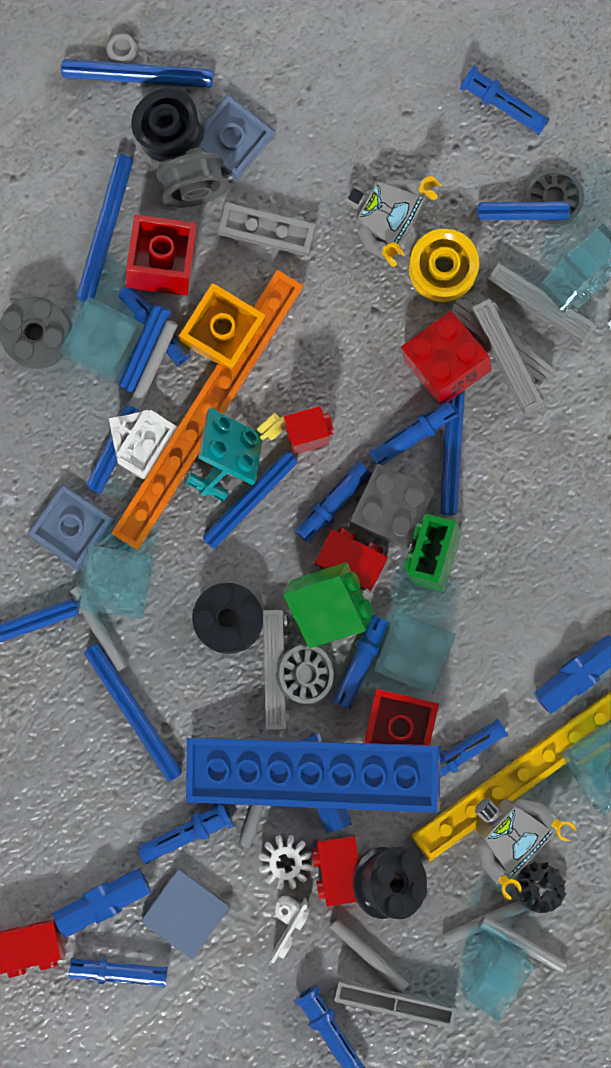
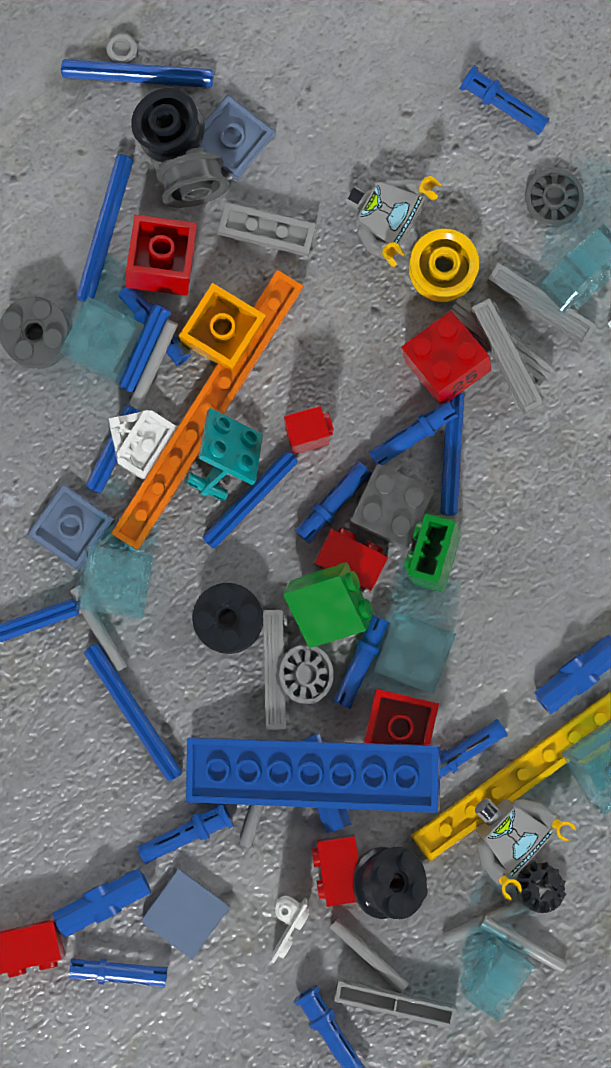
light yellow plate [257,412,285,441] -> none
white gear [259,835,313,890] -> none
blue axle [477,202,570,220] -> none

